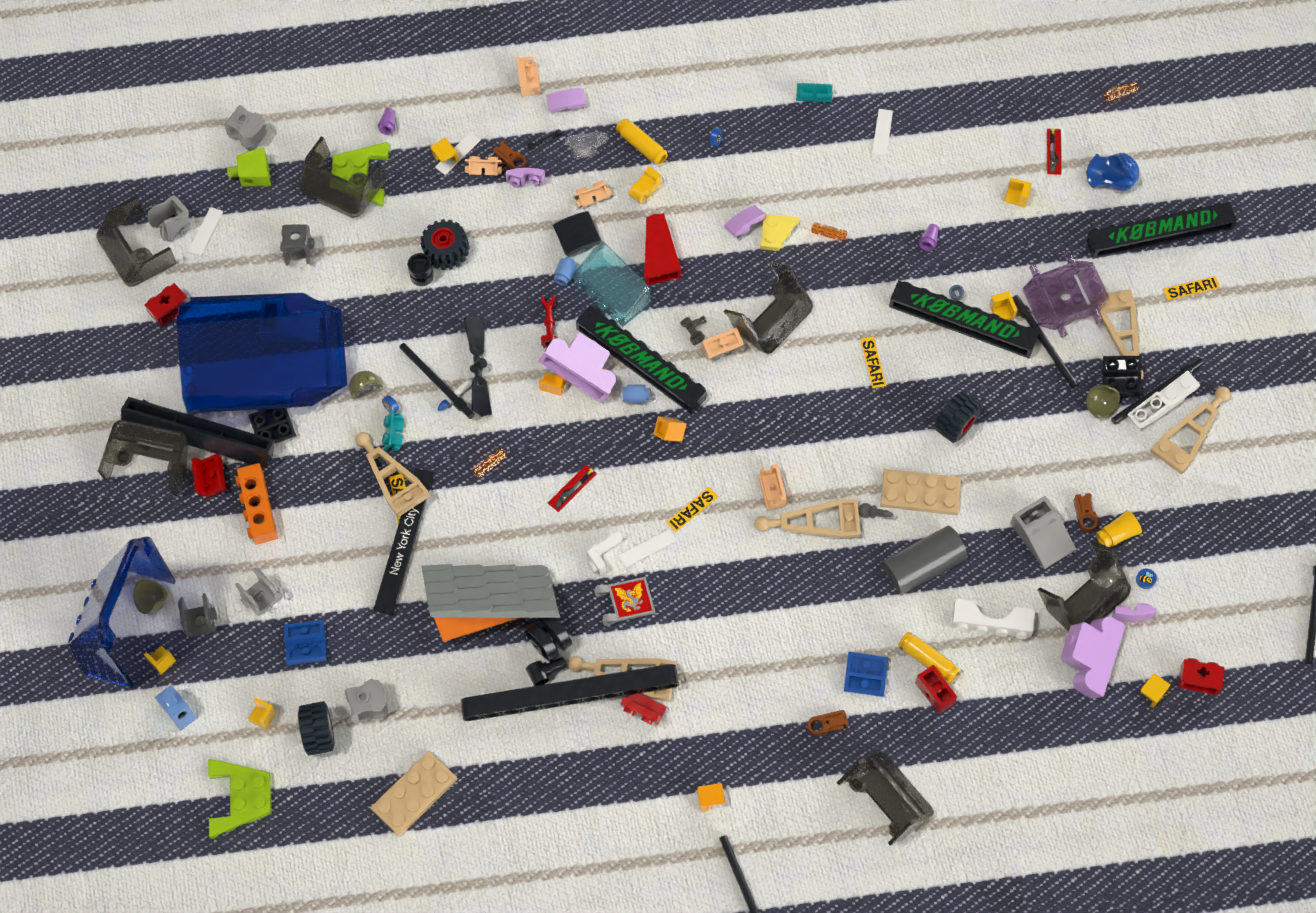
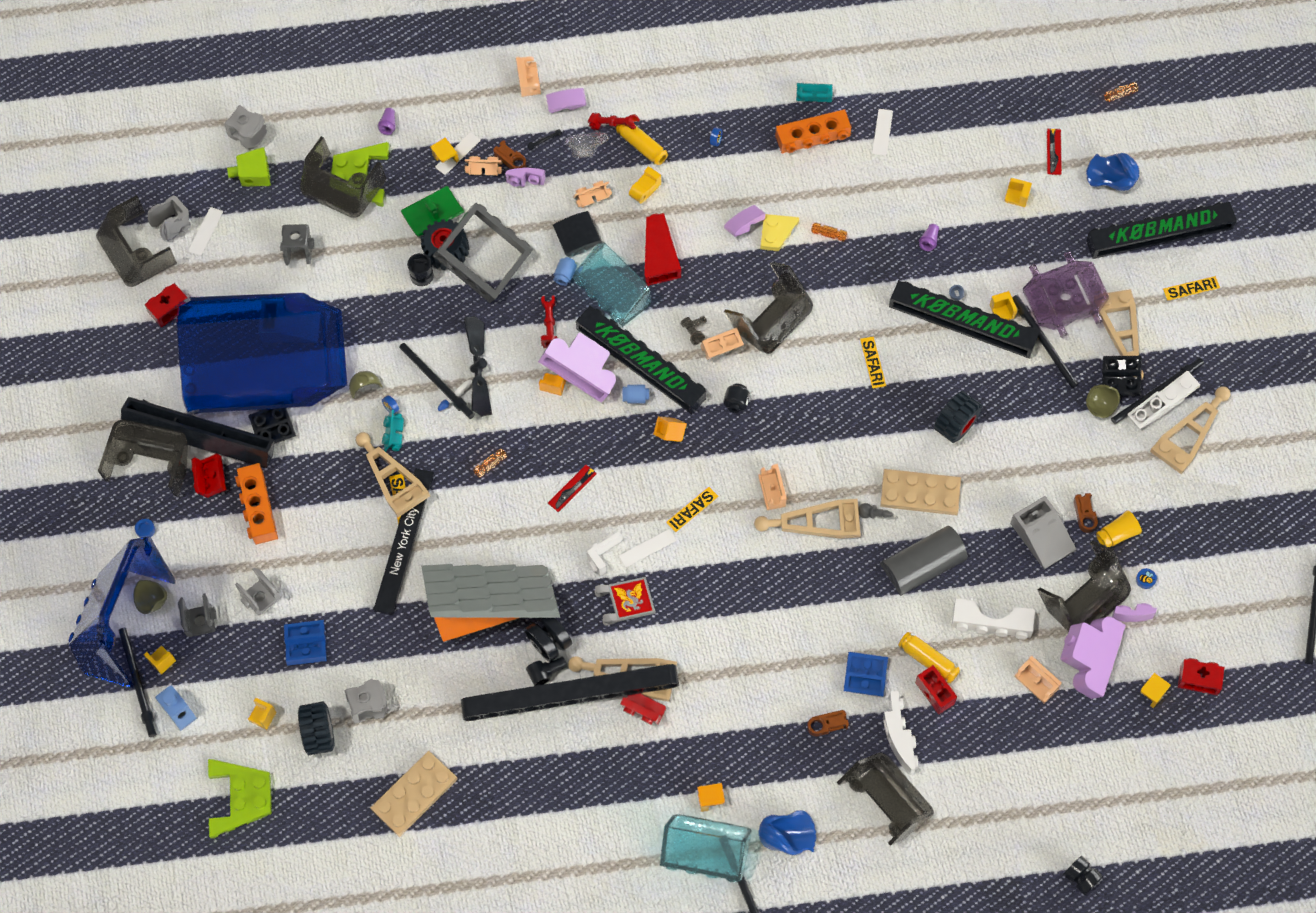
none -> black bar [118,628,157,738]
none -> blue tile [135,519,155,539]
none -> green shield [401,186,464,237]
none -> dark grey window [433,203,533,303]
none -> red piece [587,113,640,131]
none -> clear light blue windscreen [660,814,752,882]
none -> black head [723,383,750,413]
none -> blue piece [758,810,816,855]
none -> orange brick [775,109,851,154]
none -> white slope [883,691,918,775]
none -> light nougat hinge [1014,656,1062,704]
none -> black wheel [1063,855,1103,896]

